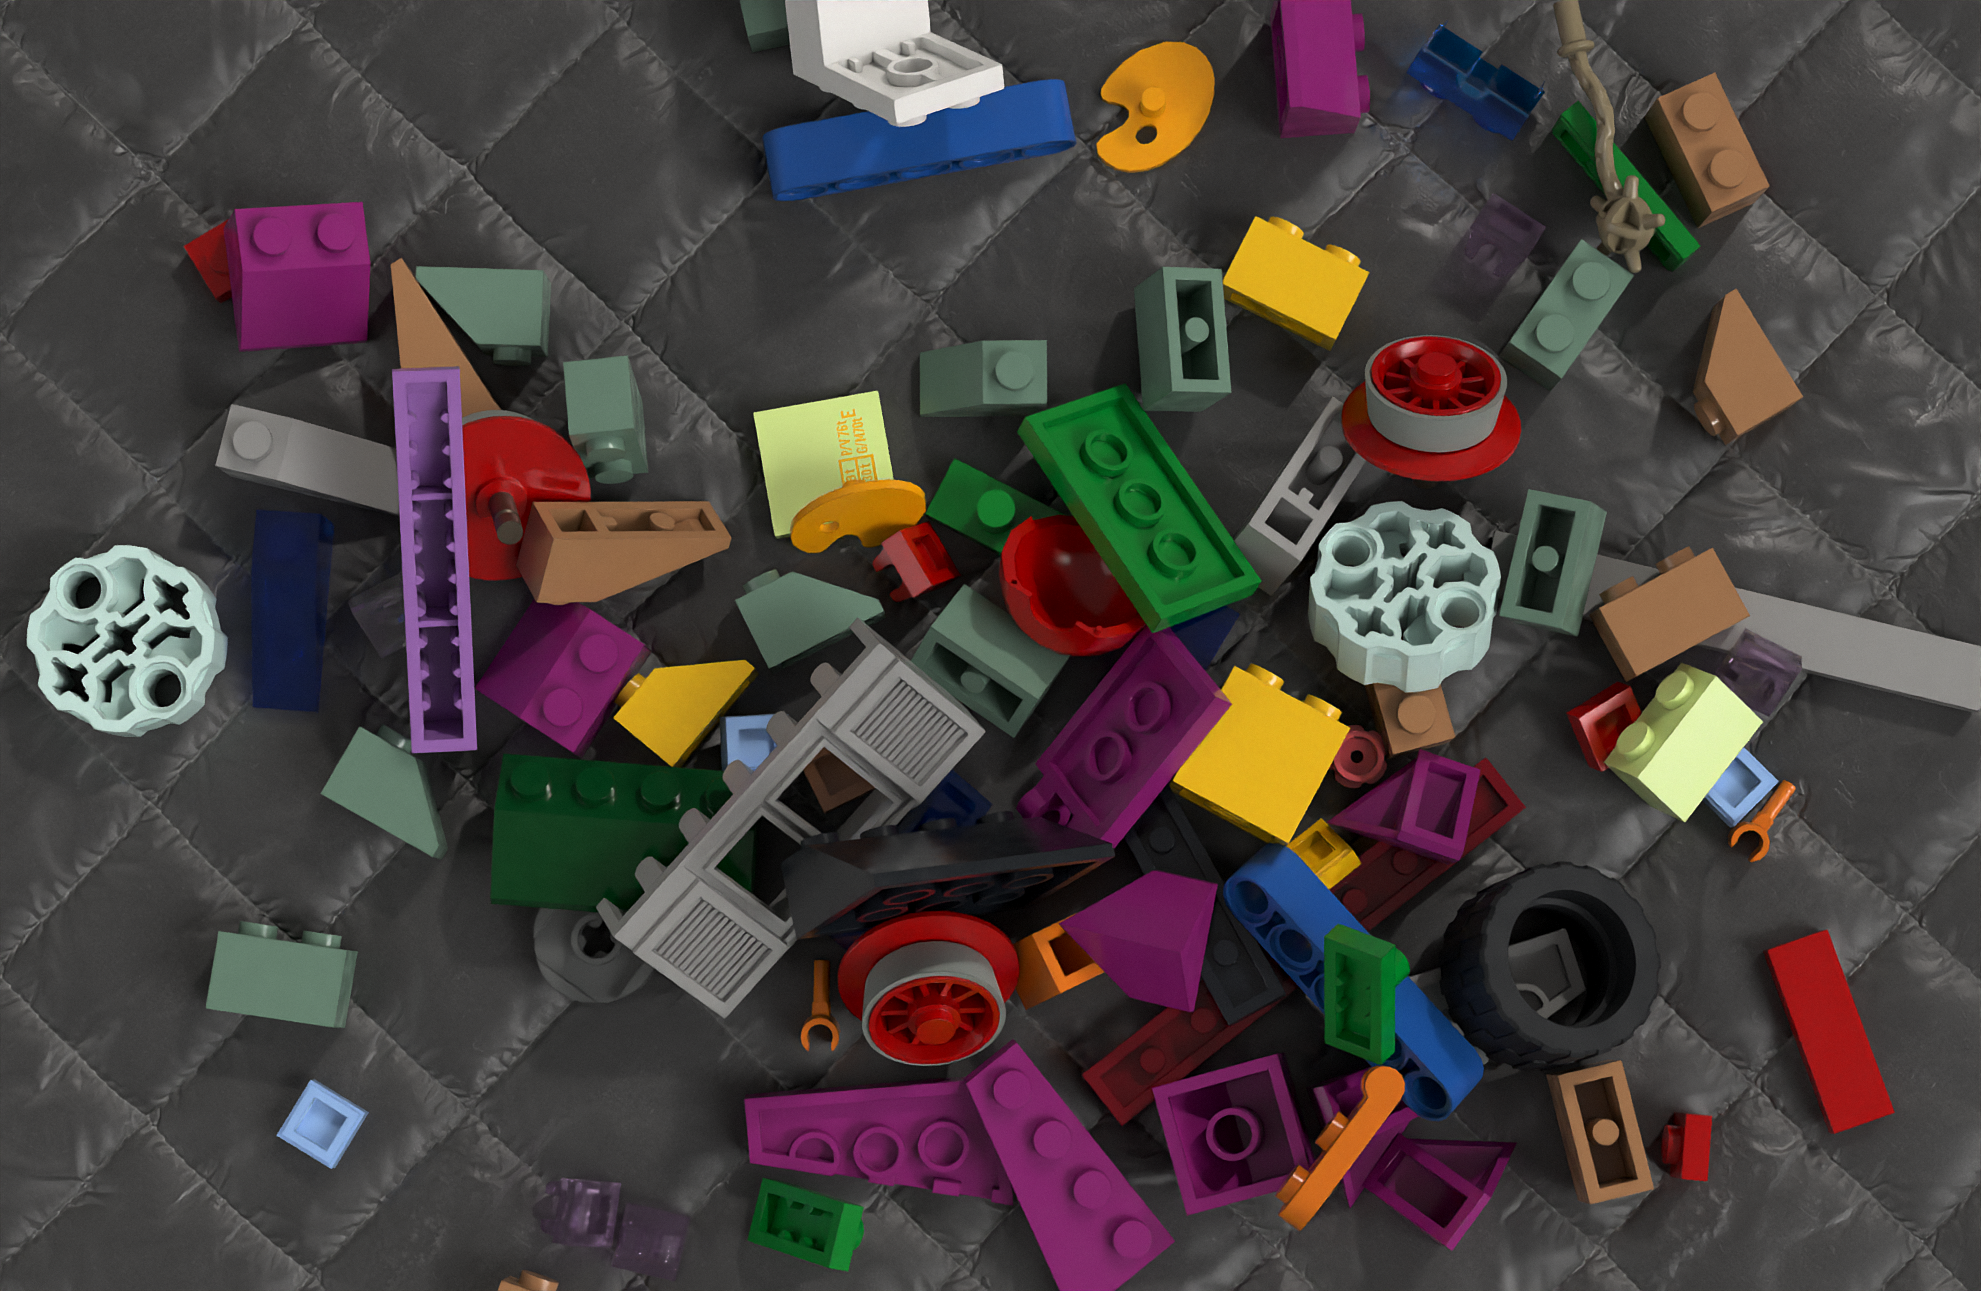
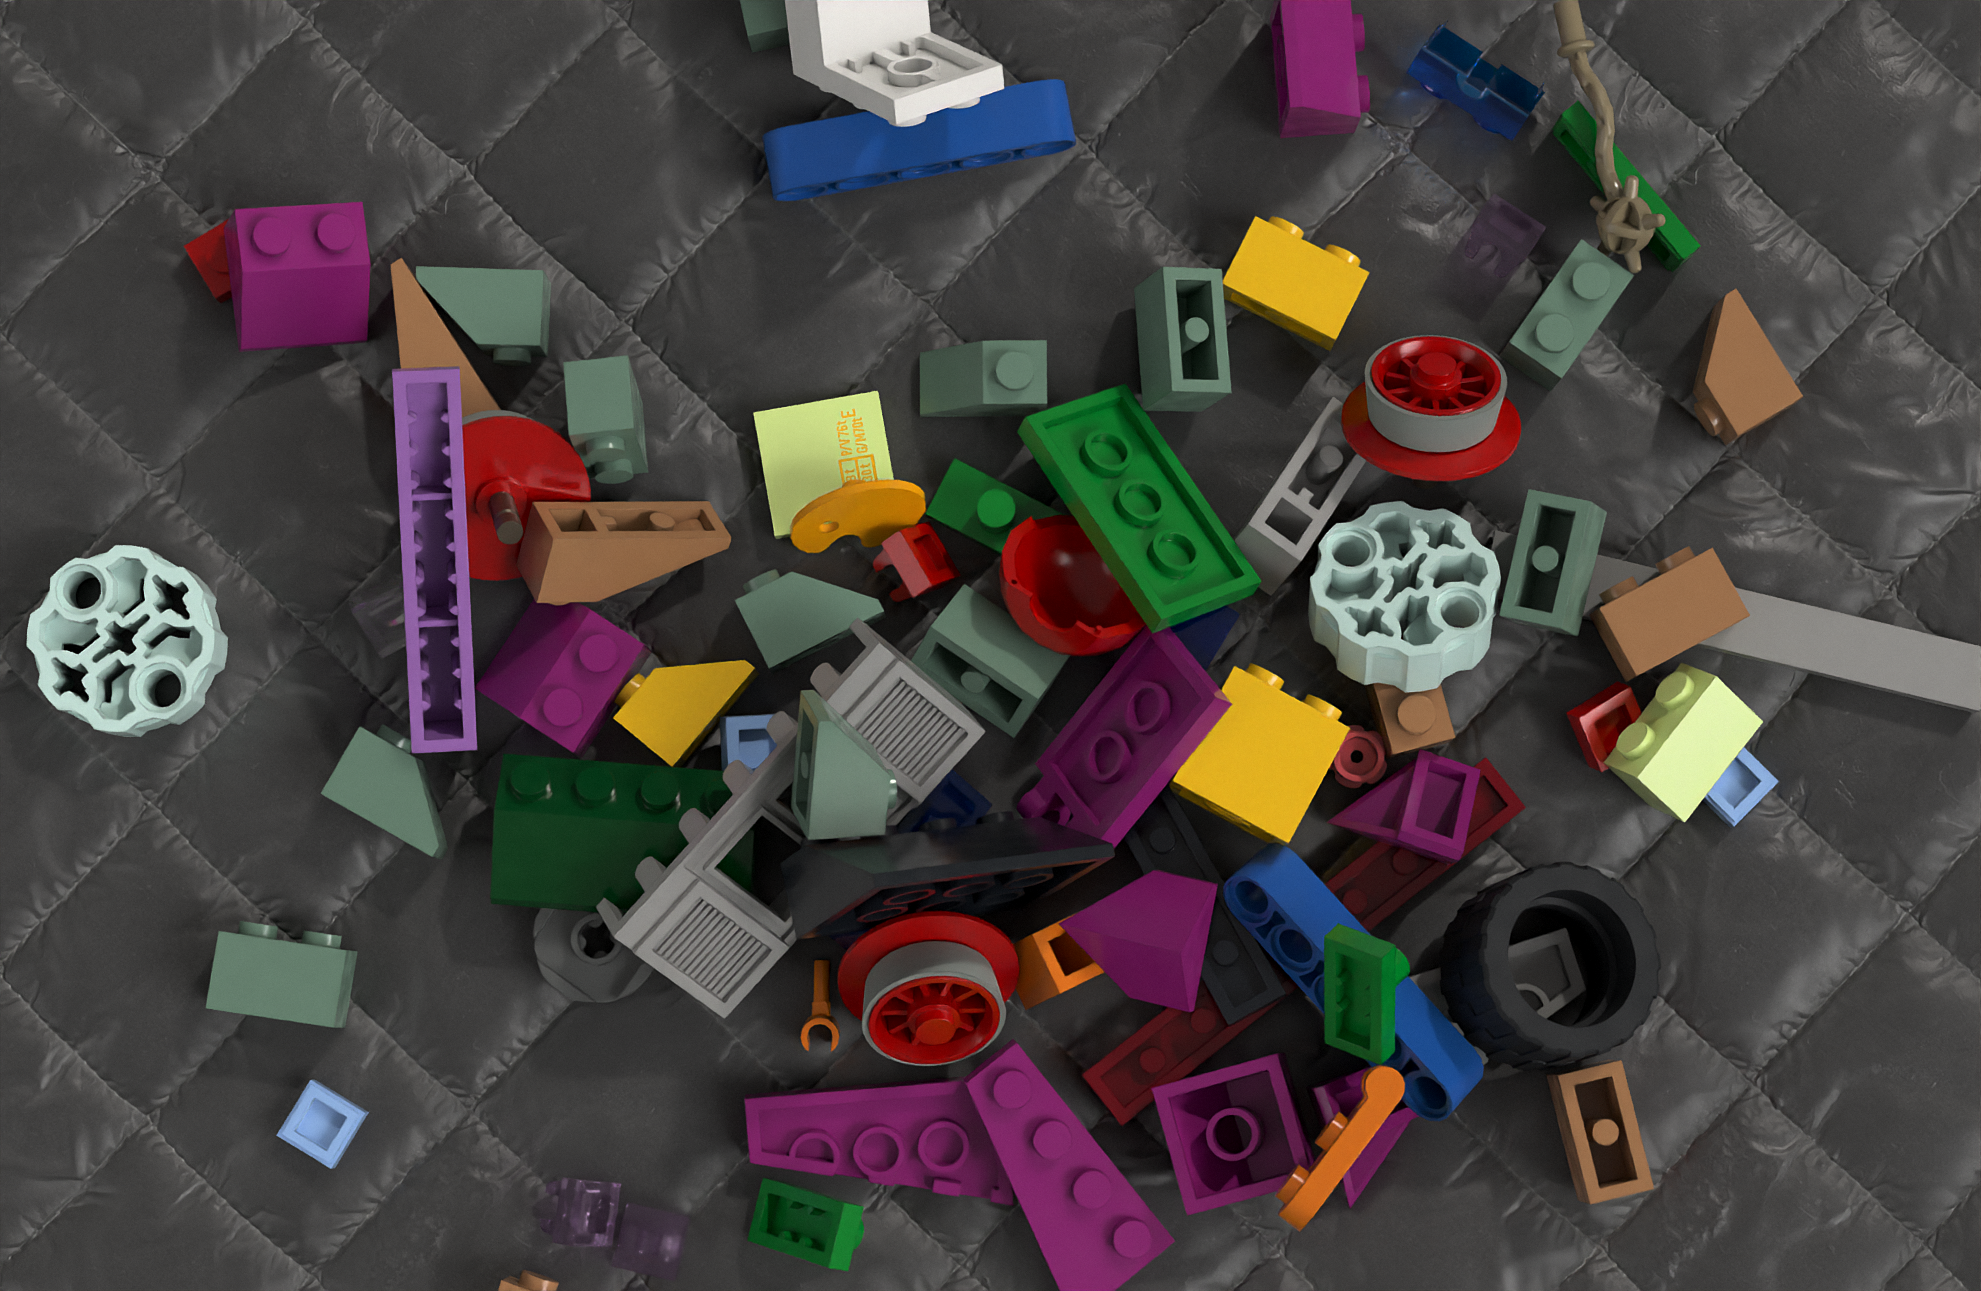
light grey slope [215,404,400,517] -> none
clear blue slope [251,510,334,712] -> none
light orange piece [1096,41,1215,173] -> none
yellow tile [1286,818,1362,889] -> none
magenta slope [1362,1133,1517,1251] -> none
medium nougat brick [1644,73,1770,228] -> none
red plate [1661,1112,1712,1181] -> none
clear purple tile [1714,628,1802,717] -> none
orange hand [1728,780,1796,862] -> none
red tile [1763,929,1895,1134] -> none
none -> sand green slope [791,690,897,840]

